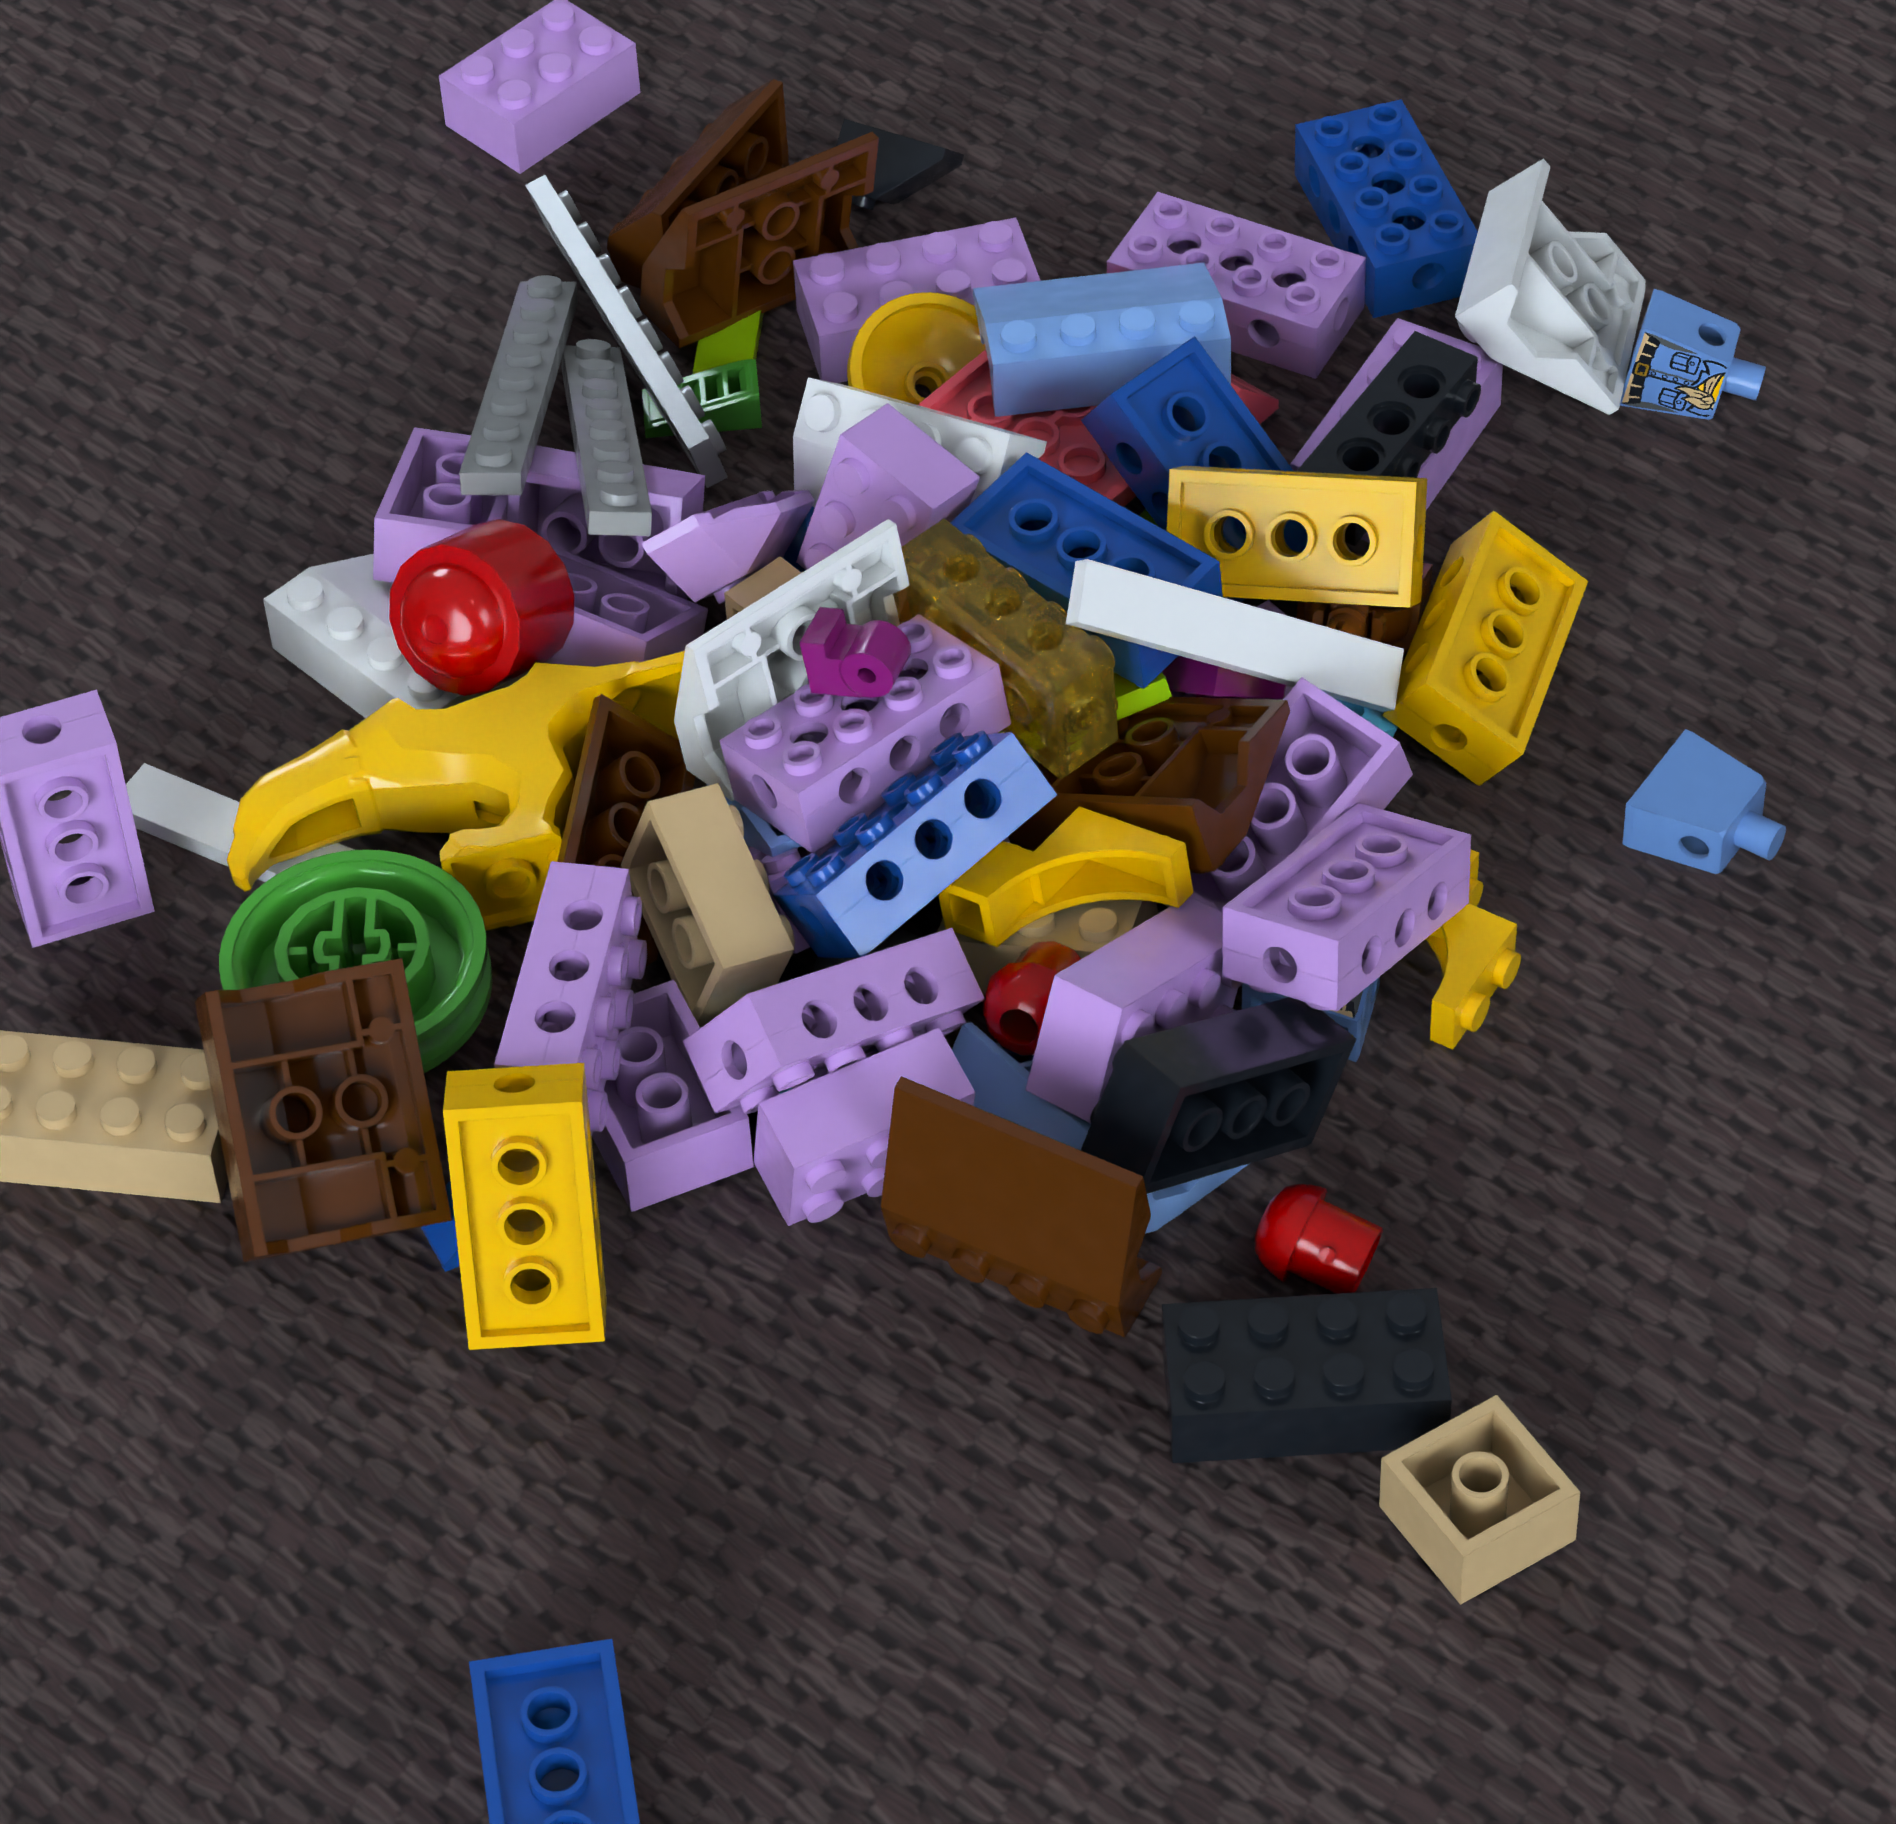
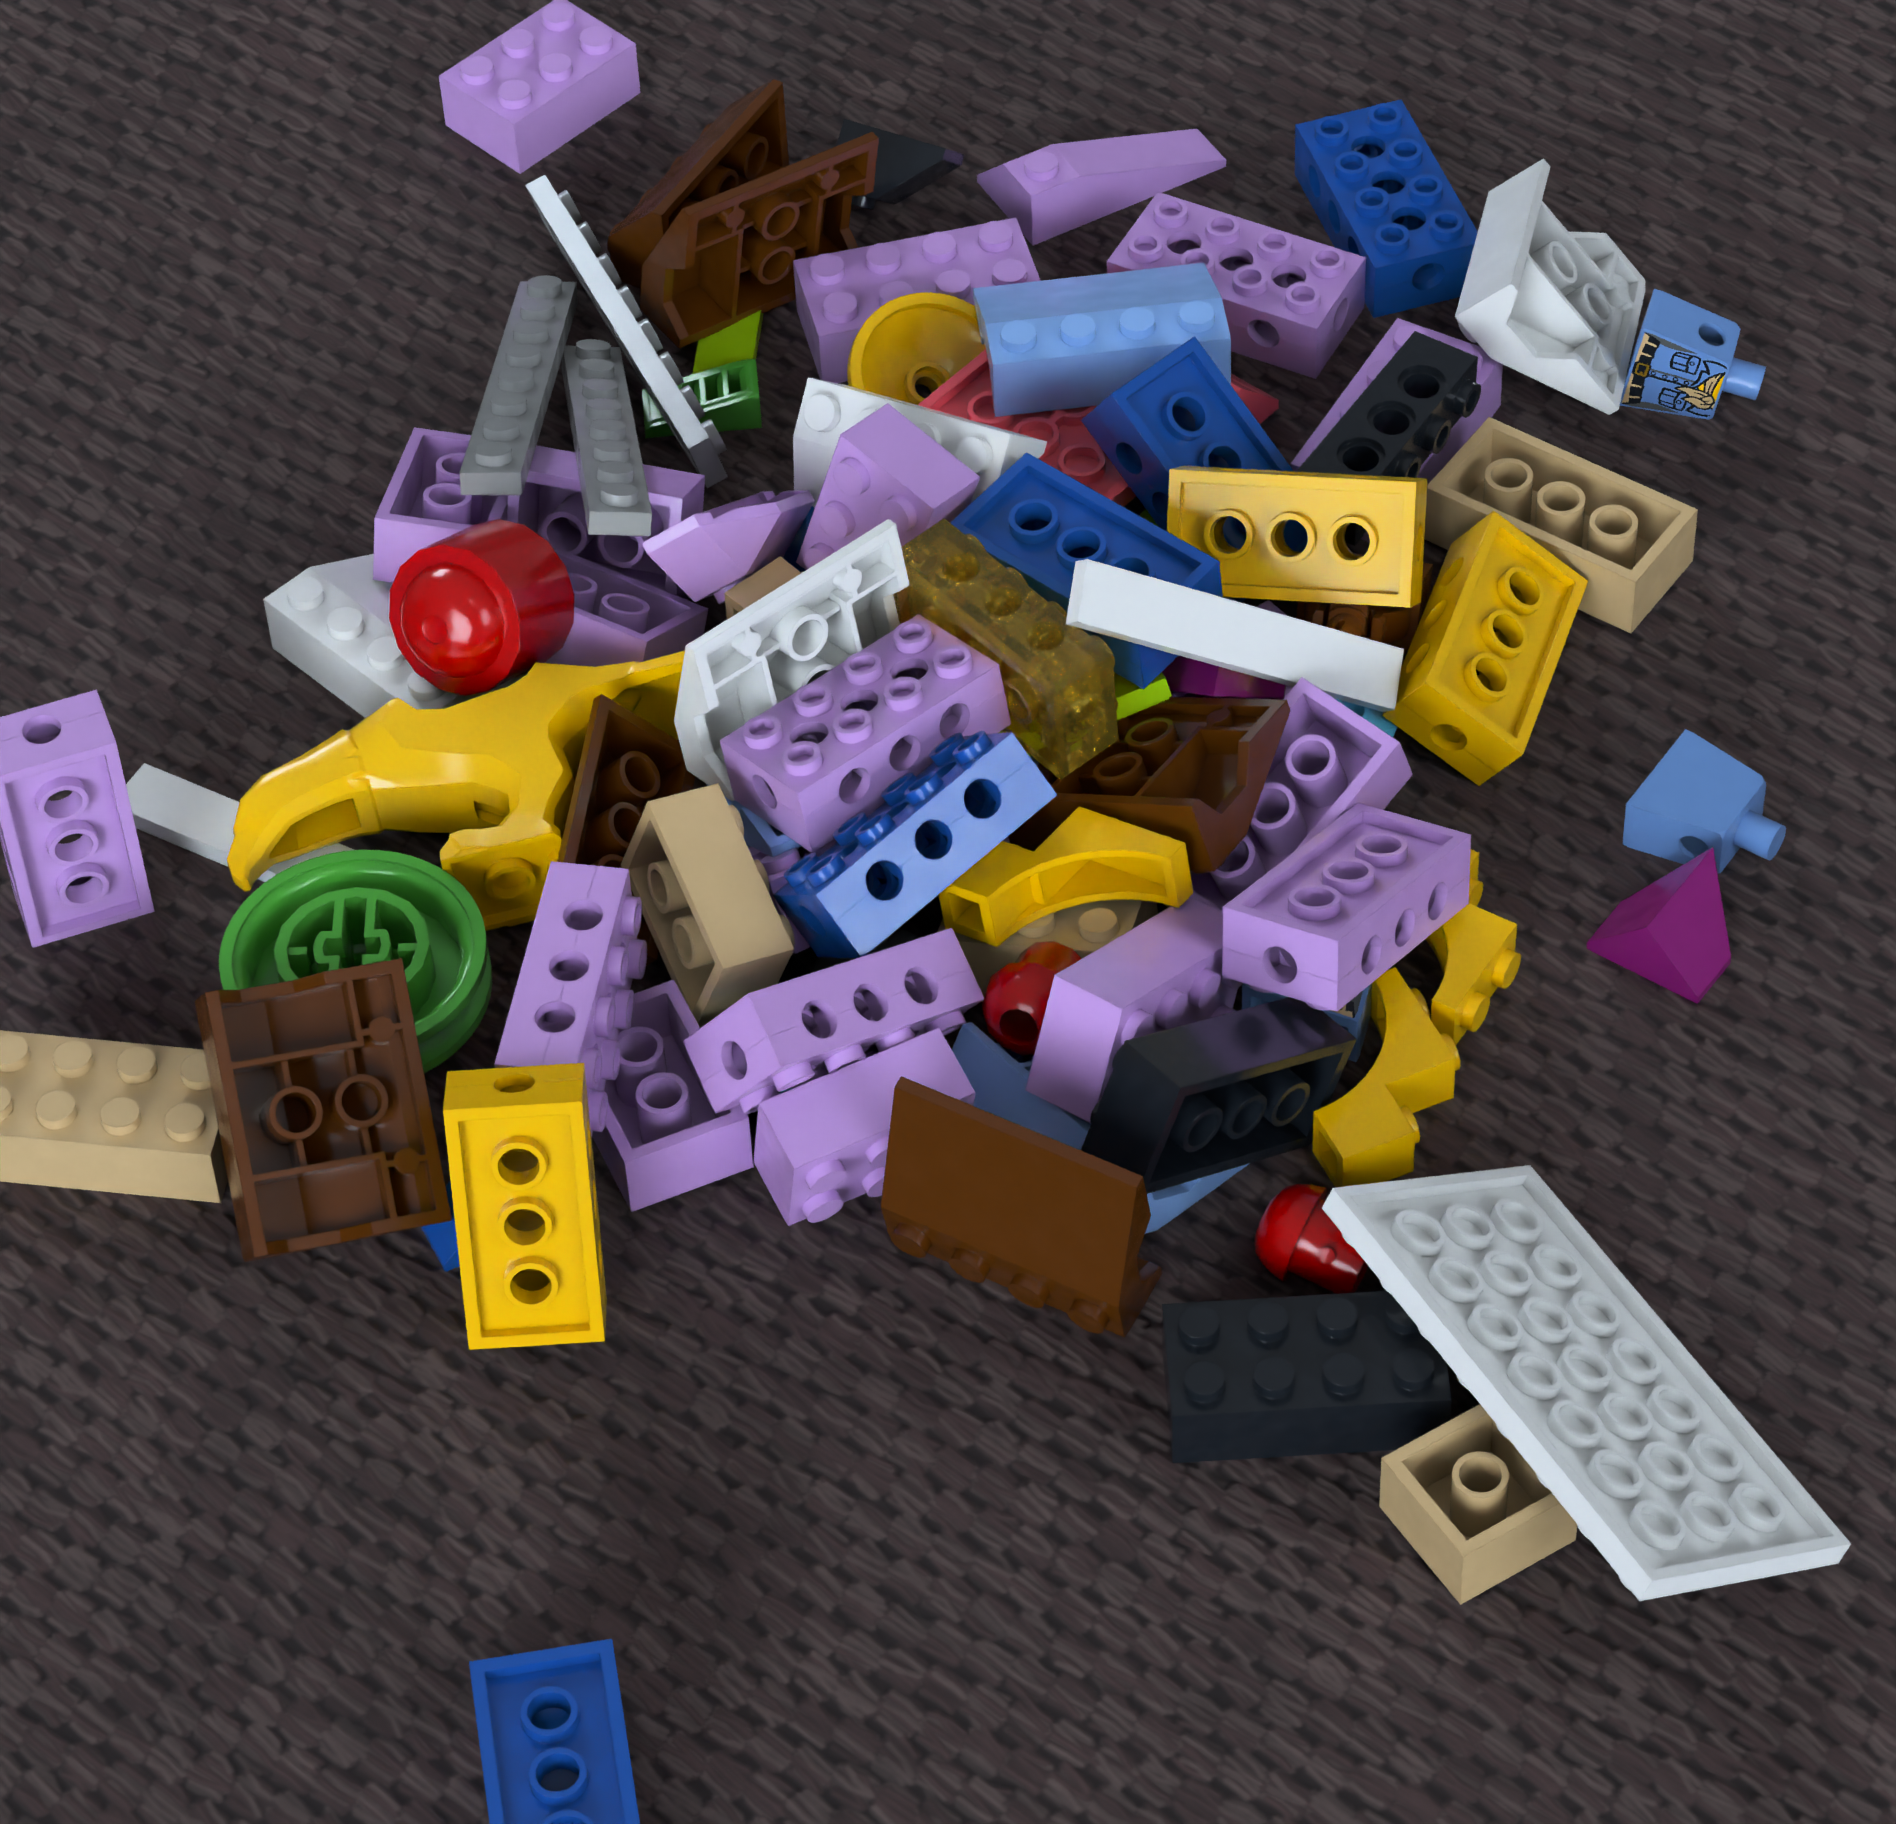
magenta leg [799,607,911,698] -> none
none -> lavender wedge [977,129,1226,246]
none -> yellow arch [1312,967,1460,1187]
none -> white plate [1322,1165,1851,1601]
none -> tan brick [1424,417,1698,633]
none -> magenta slope [1586,847,1731,1004]

